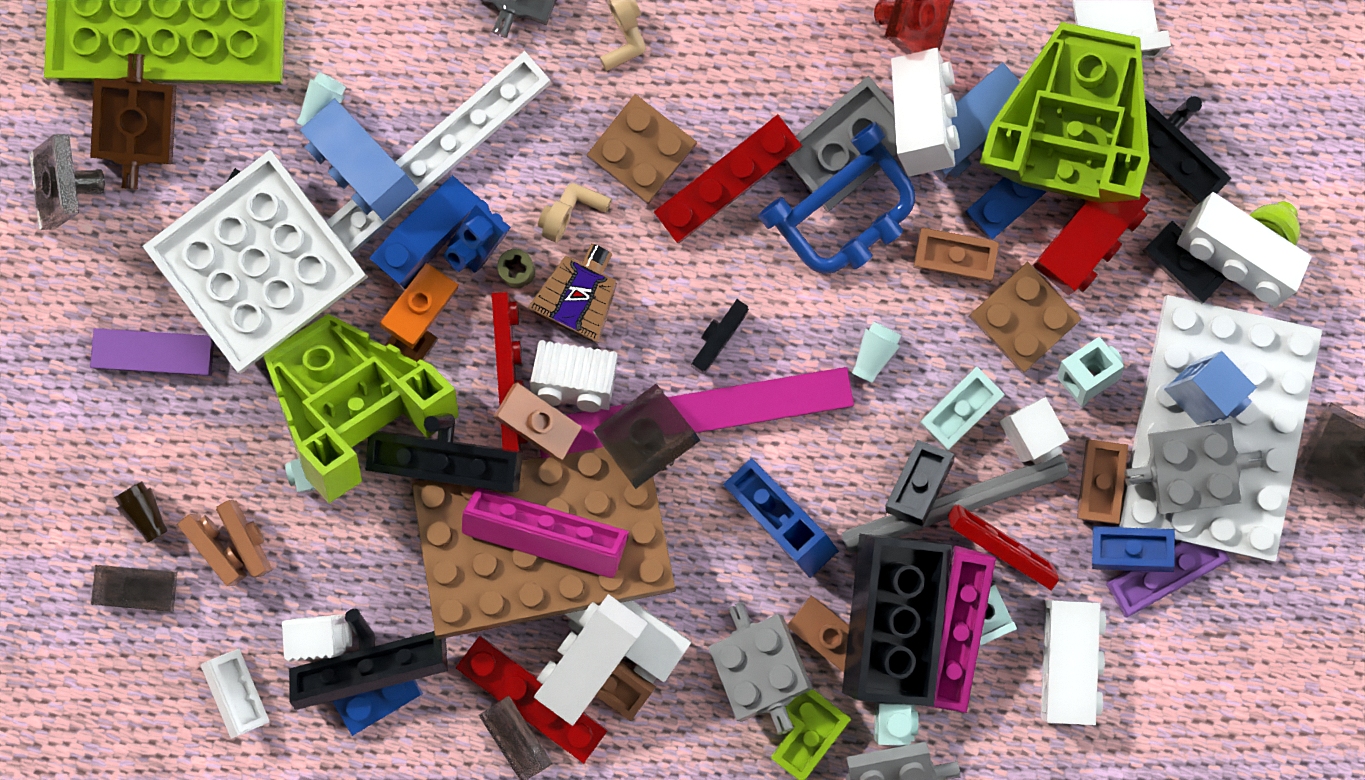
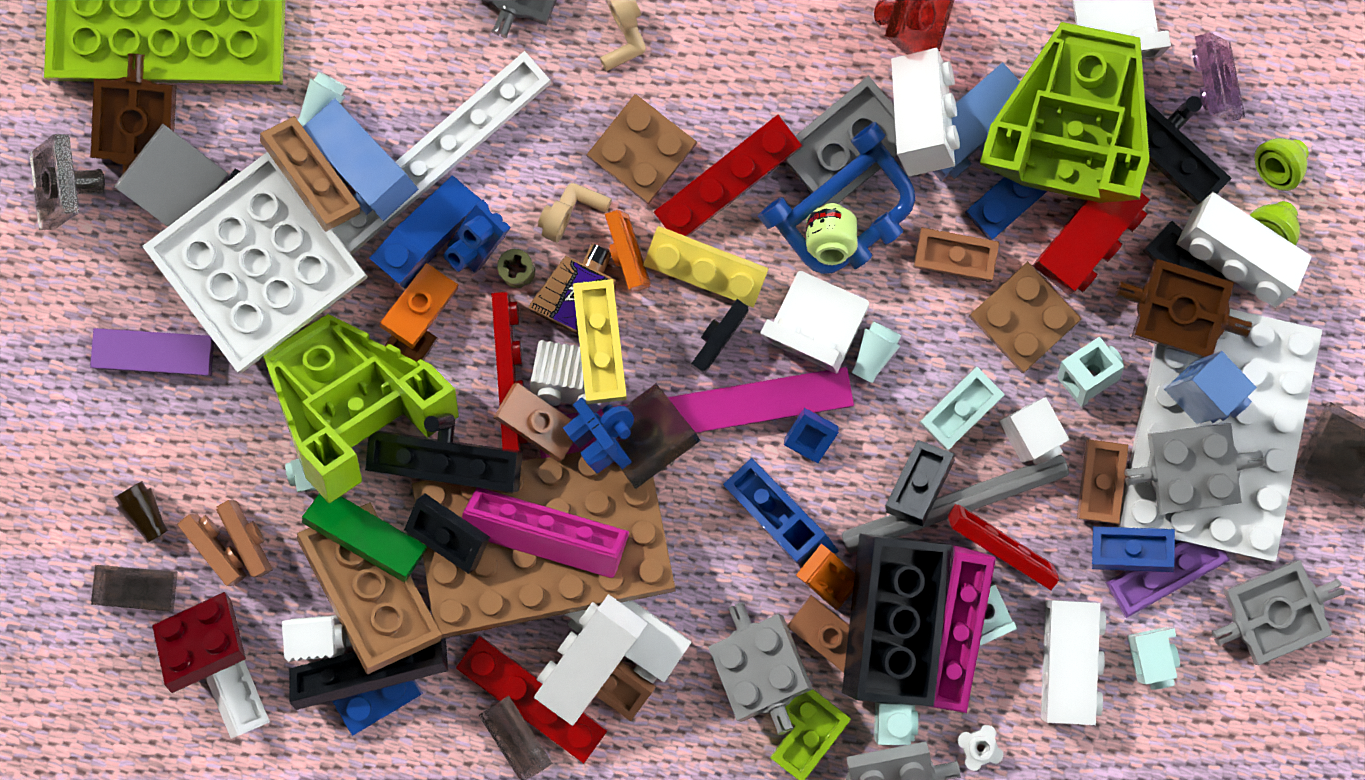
none -> light grey tile [114,124,228,226]
none -> dark red plate [152,592,246,693]
none -> medium nougat plate [260,116,361,232]
none -> medium nougat plate [297,502,442,674]
none -> green tile [302,493,427,583]
none -> black plate [404,493,490,574]
none -> blue hips [563,397,634,474]
none -> light yellow plate [573,279,627,405]
none -> orange plate [605,210,651,291]
none -> light yellow plate [643,226,769,308]
none -> white bracket [760,271,869,374]
none -> blue plate [784,408,839,463]
none -> orange plate [796,544,855,610]
none -> yellowish green head [806,203,858,265]
none -> white plate [958,725,1004,771]
none -> reddish brown plate [1115,259,1252,358]
none -> light aqua brick [1127,627,1180,690]
none -> clear purple plate [1192,32,1246,122]
none -> light grey plate [1212,560,1345,665]
none -> lime brick [1254,138,1309,191]

